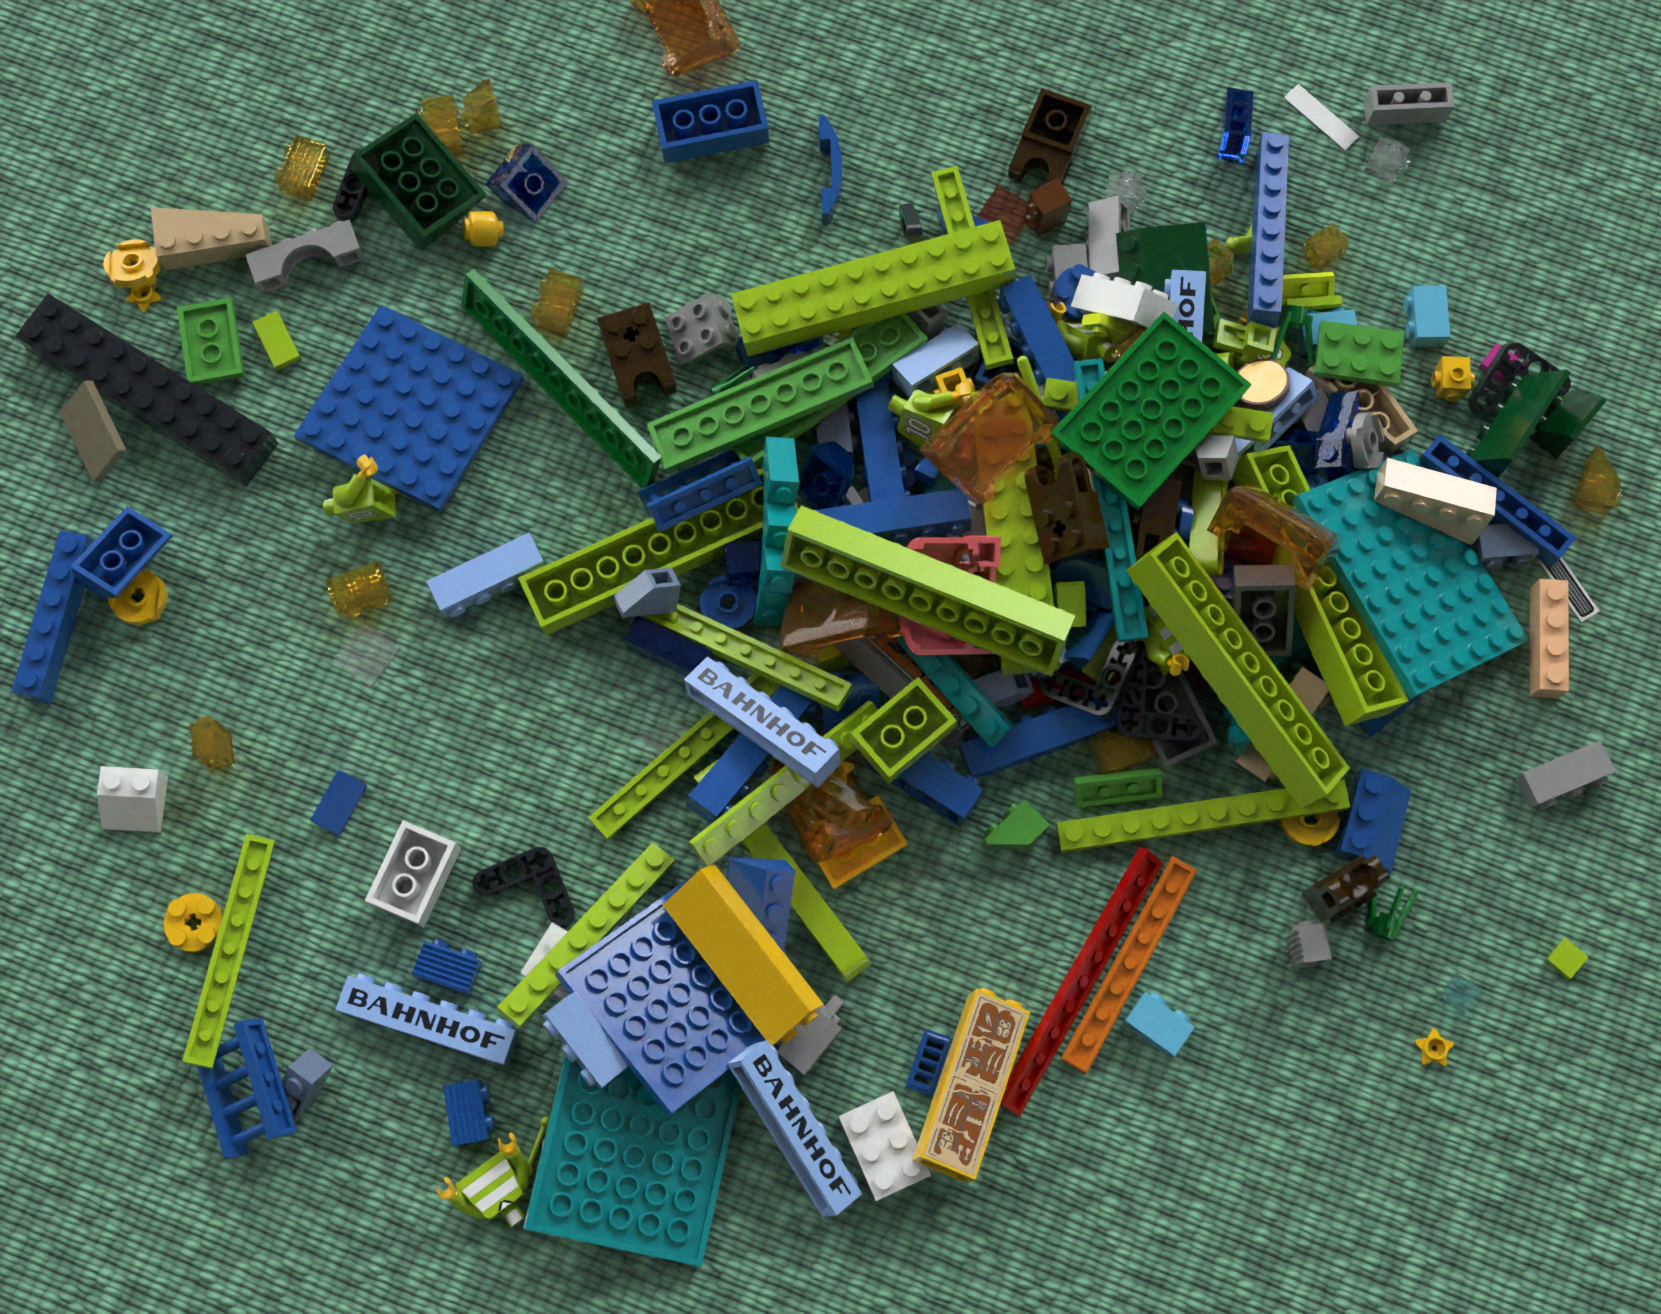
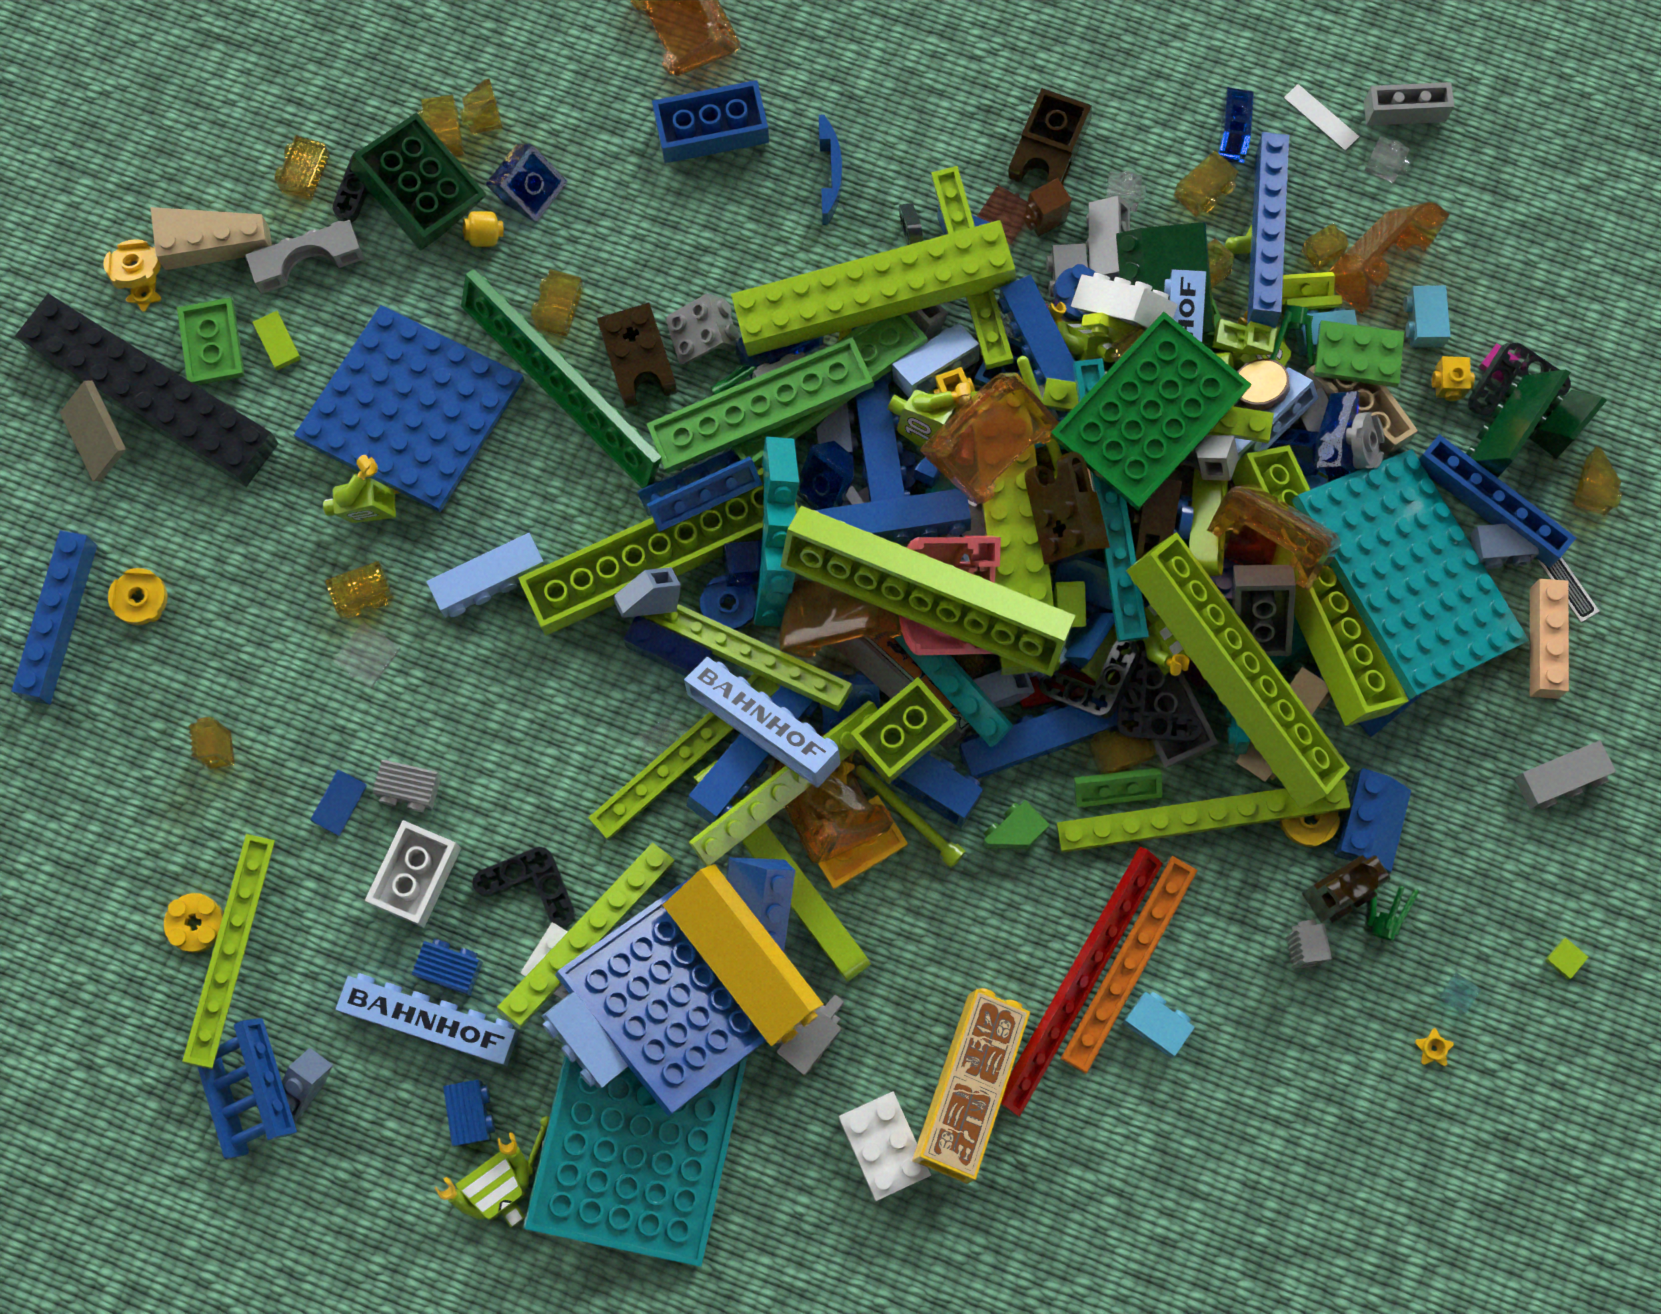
blue slope [70,506,173,598] -> none
white slope [97,766,168,833] -> none
light blue brick [727,1040,862,1217] -> none
lime plate [816,645,850,672] -> none
blue slope [905,1029,953,1097] -> none
tan wedge [1374,458,1497,546] -> none
none -> light grey brick [373,760,442,812]
none -> lime piece [856,765,966,868]
none -> clear yellow brick [1173,150,1238,217]
none -> clear orange windscreen [1329,202,1450,314]

